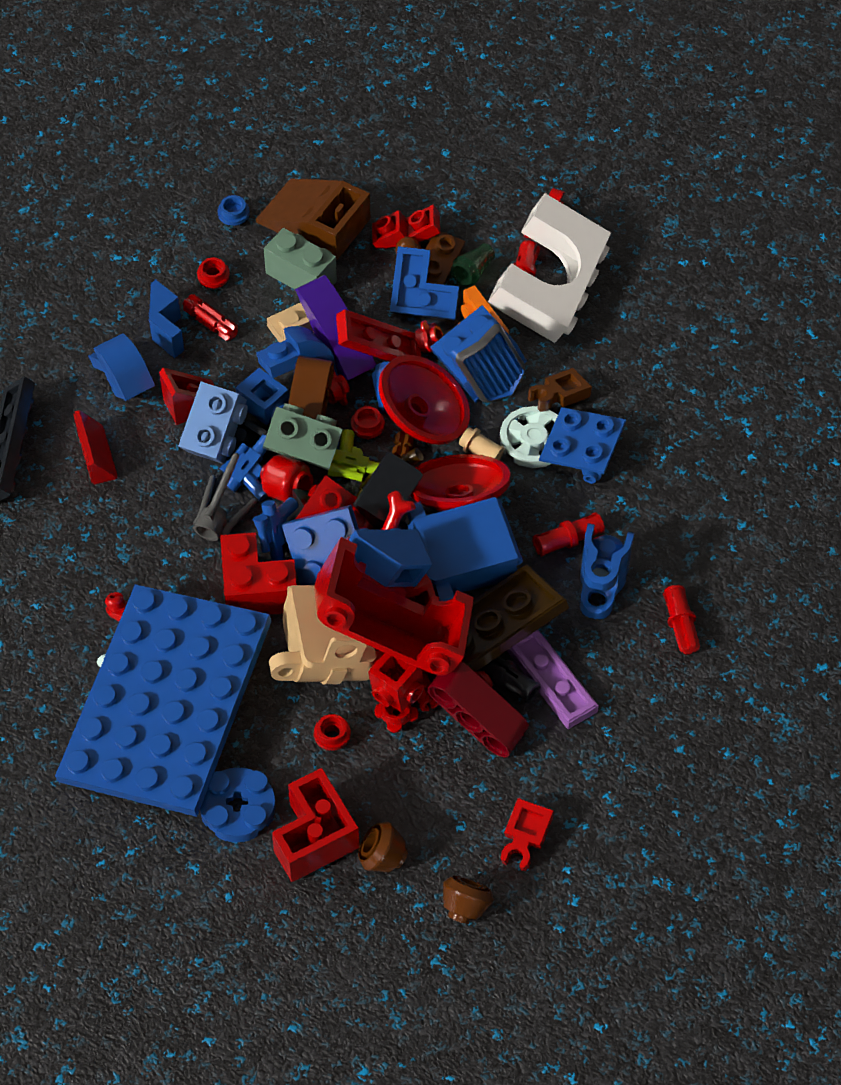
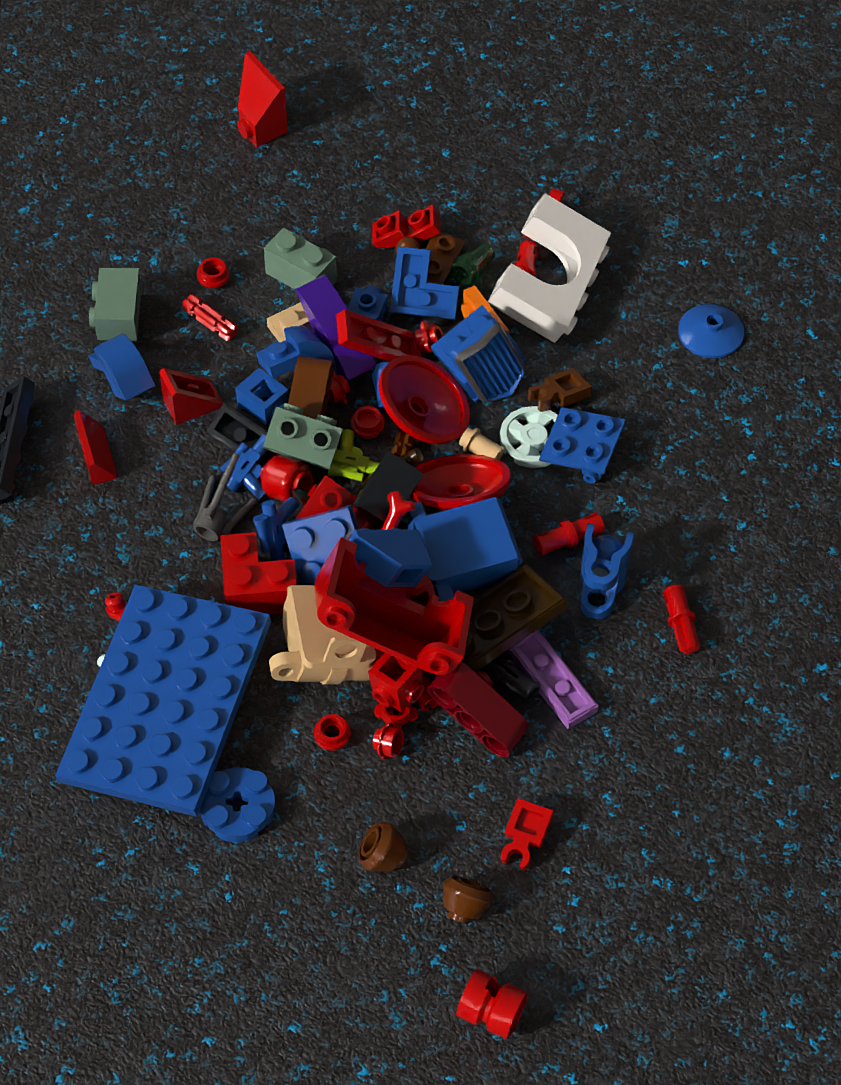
blue slope [149,279,184,358] -> none
medium blue brick [178,382,248,464] -> none
blue plate [218,195,250,226] -> none
reddish brown slope [256,178,371,261] -> none
red brick [272,768,359,882] -> none
none -> sand green brick [89,268,142,341]
none -> red slope [237,51,288,148]
none -> blue brick [347,286,387,322]
none -> red plate [373,723,404,759]
none -> red wheel [456,968,529,1040]
none -> blue dish [678,304,744,358]

